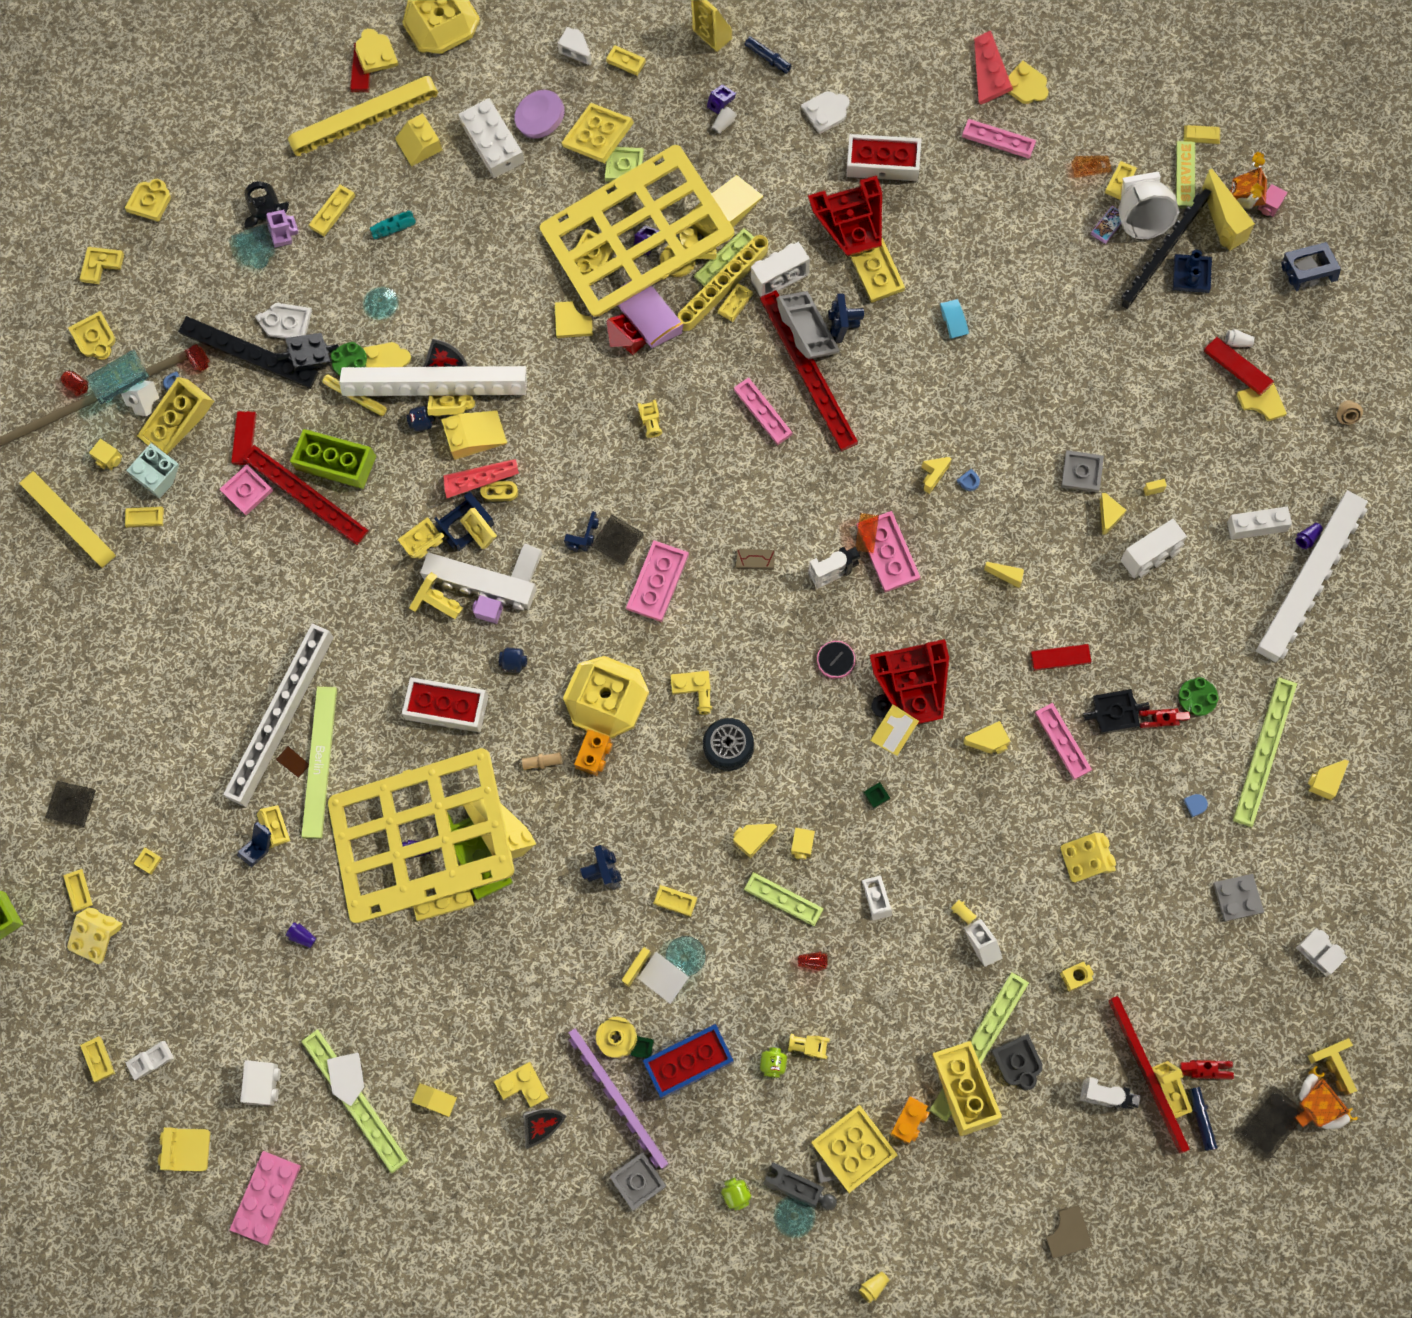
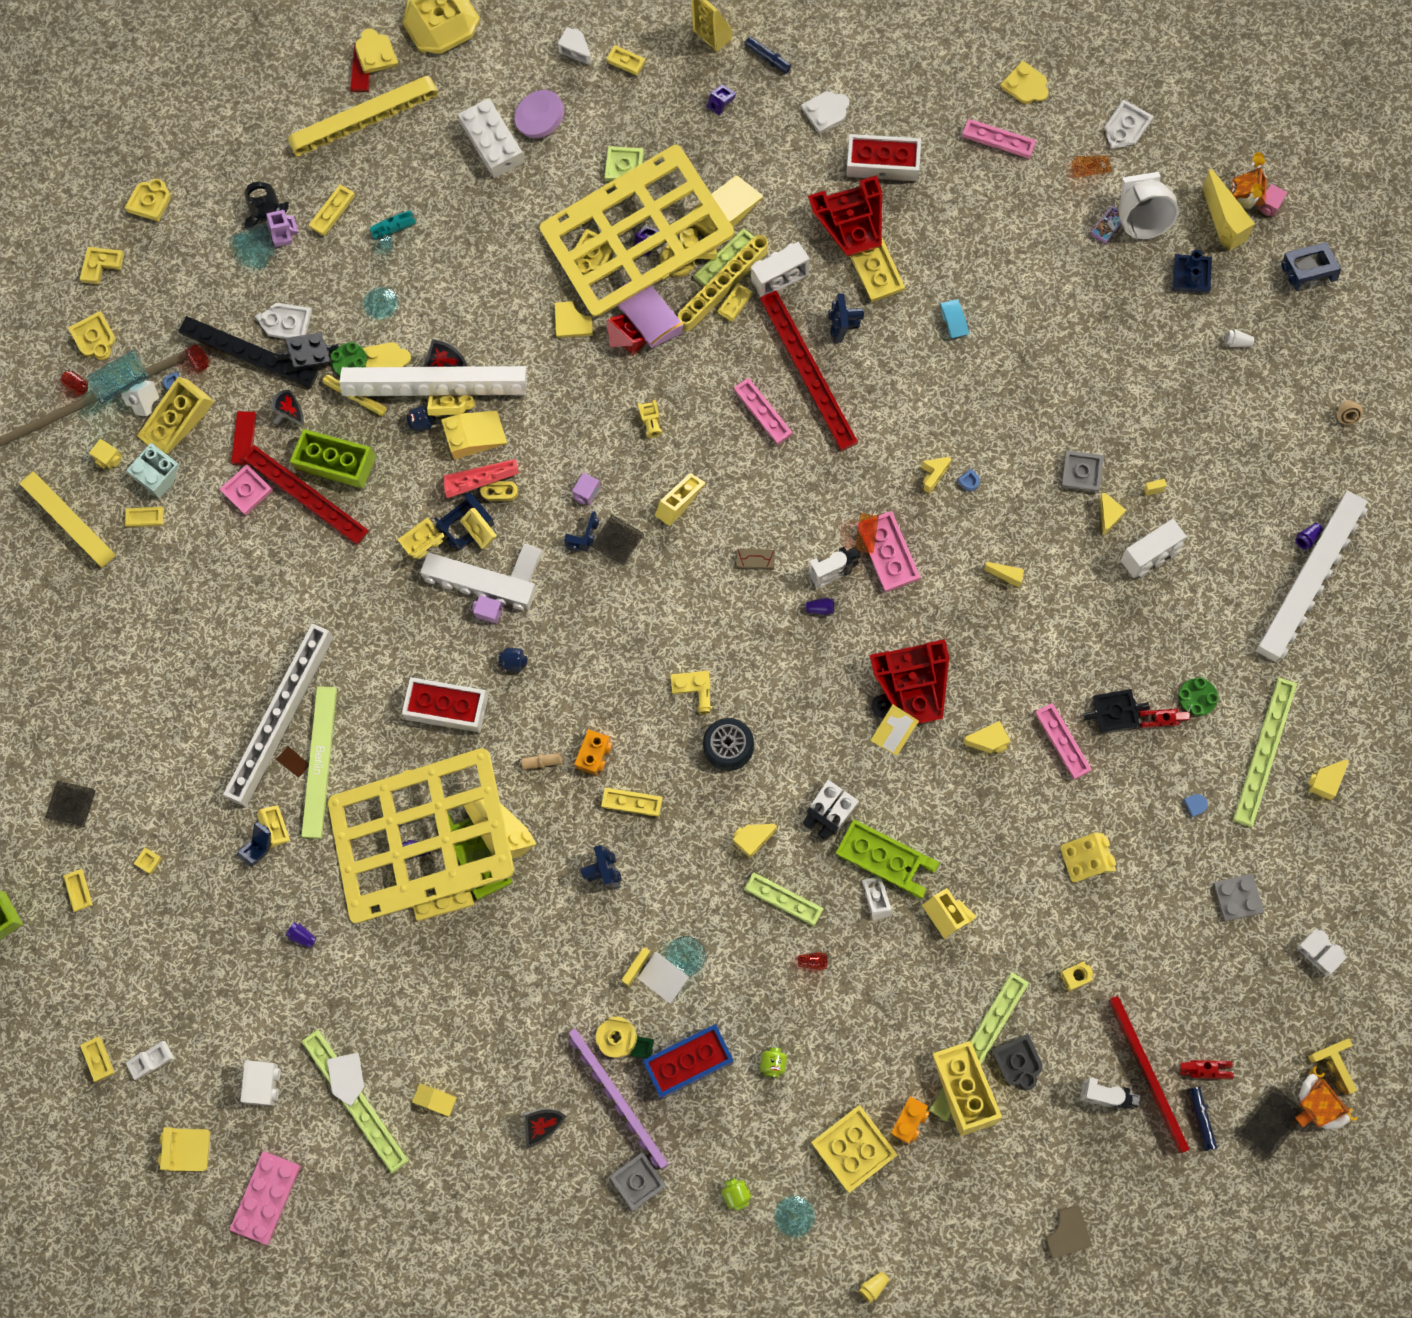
light yellow bracket [67,907,123,964] -> none
light yellow slope [395,113,442,167] -> none
light yellow bracket [409,572,463,619] -> none
light yellow plate [494,1062,549,1108] -> none
light yellow plate [561,103,634,163] -> none
light yellow piece [563,656,649,739] -> none
bright pink plate [626,540,689,622] -> none
light yellow plate [653,885,697,917] -> none
white cone [712,107,737,134] -> none
dark grey plate [763,1163,837,1210] -> none
light grey slope [777,291,840,359] -> none
light yellow connector [788,1034,830,1060] -> none
light yellow brick [791,828,815,860] -> none
light grey tile [816,1160,837,1183] -> none
black tile [817,641,855,679] -> none
dark green tile [863,782,890,809] -> none
white slope [963,919,1002,967] -> none
coral wing [974,30,1013,105] -> none
red tile [1031,644,1092,671] -> none
light yellow hinge [1105,161,1137,200] -> none
black plate [1122,188,1212,309] -> none
light yellow bracket [1152,1061,1193,1118] -> none
yellowish green tile [1176,141,1195,209] -> none
light yellow tile [1184,125,1220,144] -> none
red tile [1204,337,1274,396] -> none
white brick [1227,506,1292,540] -> none
light yellow tile [1237,383,1287,421] -> none
none -> shield [271,390,304,426]
none -> clear light blue plate [380,234,393,253]
none -> lavender brick [572,473,601,505]
none -> light yellow plate [601,787,663,817]
none -> light yellow slope [655,473,705,526]
none -> white hips [803,780,859,841]
none -> dark purple cone [806,597,834,616]
none -> lime hinge [836,819,940,899]
none -> light yellow brick [922,888,970,939]
none -> white tile [1105,100,1154,149]

